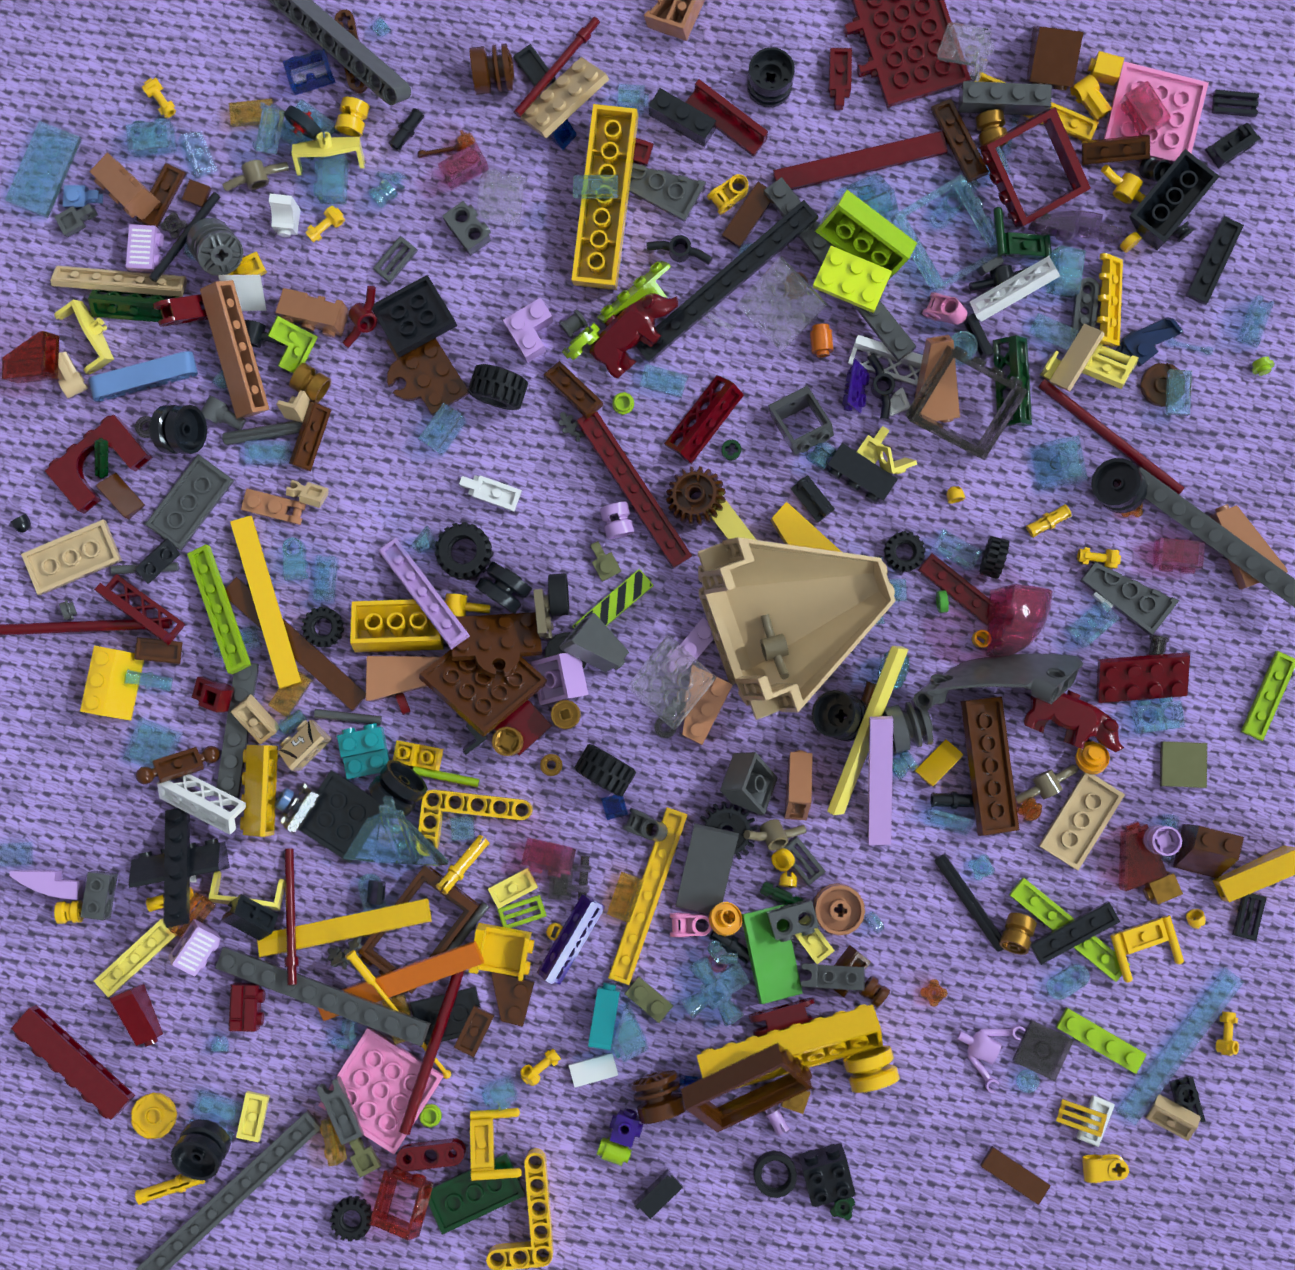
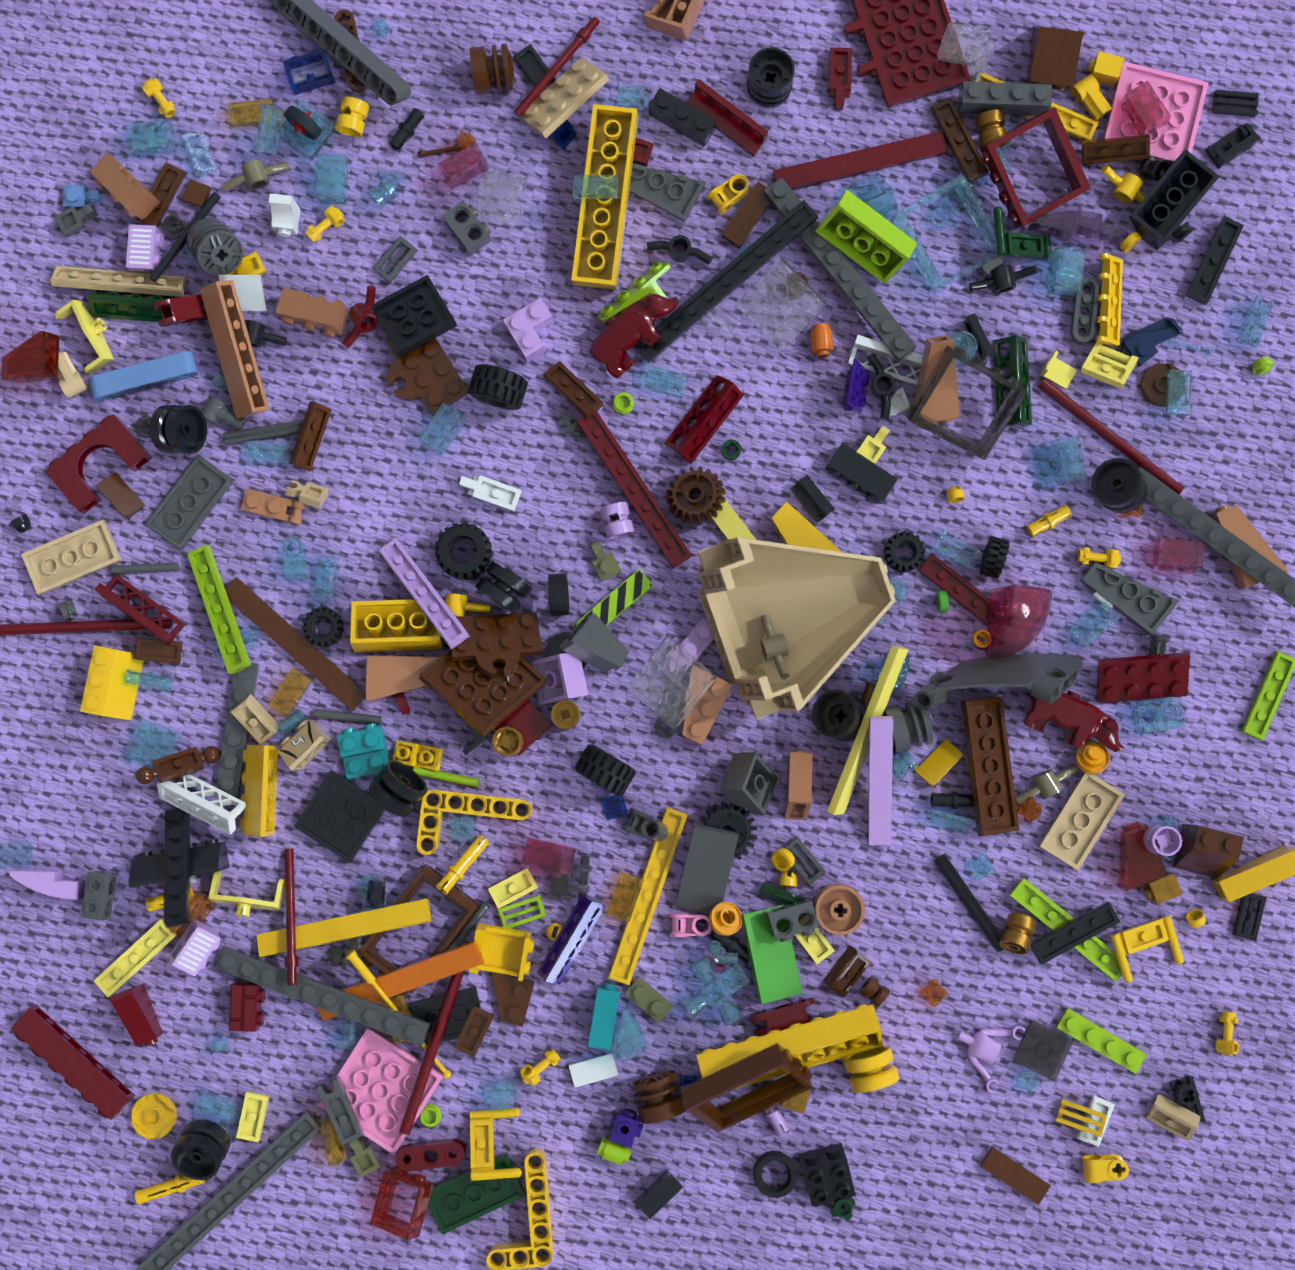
clear light blue plate [5,121,82,218] -> none
yellow wheel [54,900,83,924] -> none
dark green axle [94,438,108,479] -> none
black hinge [134,538,180,584] -> none
dark red brick [192,677,234,712] -> none
black hinge [221,894,279,941] -> none
yellow tile [230,515,302,689] -> none
lime plate [267,316,318,373] -> none
medium blue tile [274,788,294,811] -> none
tan panel [276,390,310,423] -> none
clear smoke plate [279,781,319,833] -> none
pearl gold wheel [289,363,331,403] -> none
light yellow piece [291,132,365,176] -> none
black tyre [330,1196,374,1242] -> none
clear light blue panel [343,797,449,866] -> none
clear light blue slope [411,525,437,554] -> none
dark tan plate [533,589,554,640] -> none
pearl gold plate [540,754,563,776] -> none
dark grey bush [559,309,588,338] -> none
lime plate [562,322,600,360] -> none
dark tan piece [744,819,807,851] -> none
dark grey window [768,386,834,455] -> none
dark grey plate [800,964,865,991] -> none
clear light blue wheel [806,442,836,470] -> none
neon yellow plate [812,246,892,313] -> none
clear light blue tile [864,911,884,934] -> none
light yellow bracket [876,445,917,474] -> none
bright pink piece [922,292,968,325] -> none
white fence [970,256,1060,322] -> none
clear light blue tile [1028,313,1079,351] -> none
clear light blue plate [1046,964,1090,1000] -> none
tan tile [1050,324,1105,392] -> none
clear light blue tile [1115,967,1244,1125] -> none
olive tile [1160,741,1208,788] -> none

